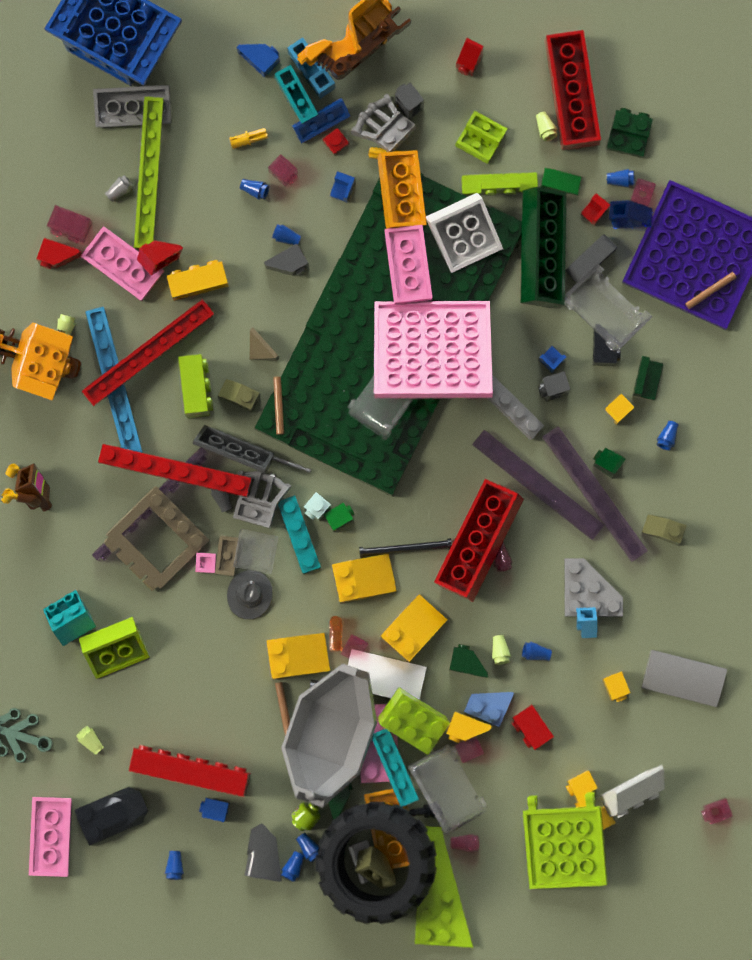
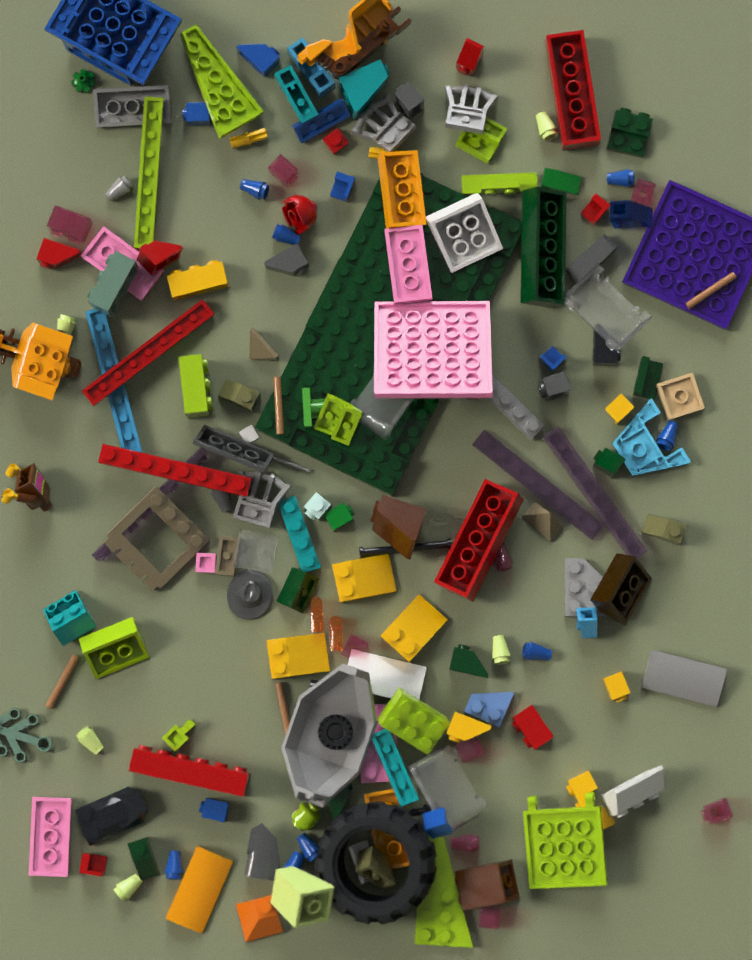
none -> medium nougat bar [45,655,79,709]
none -> green plant [71,69,95,93]
none -> red panel [79,853,107,877]
none -> sand green brick [87,250,139,318]
none -> yellowish green cone [113,873,143,902]
none -> dark green slope [128,837,160,880]
none -> lime plate [162,719,196,752]
none -> light orange slope [165,846,233,933]
none -> lime wing [180,24,264,140]
none -> blue brick [183,102,211,126]
none -> orange slope [236,894,284,942]
none -> white sticker [239,425,259,443]
none -> yellowish green slope [271,866,334,928]
none -> dark green panel [277,567,319,614]
none -> red cylinder [282,195,317,234]
none -> bright green piece [302,388,325,429]
none -> clear orange bar [310,597,324,632]
none -> lime slope [314,393,362,446]
none -> black tyre [318,714,354,750]
none -> teal slope [338,59,390,120]
none -> reddish brown slope [370,495,427,560]
none -> blue panel [423,807,453,839]
none -> light grey plate [444,84,498,134]
none -> reddish brown slope [455,859,520,910]
none -> clear pink brick [478,907,500,929]
none -> dark tan slope [522,502,563,542]
none -> dark brown slope [590,553,652,625]
none -> medium azure wing [612,398,691,476]
none -> tan plate [656,372,705,421]

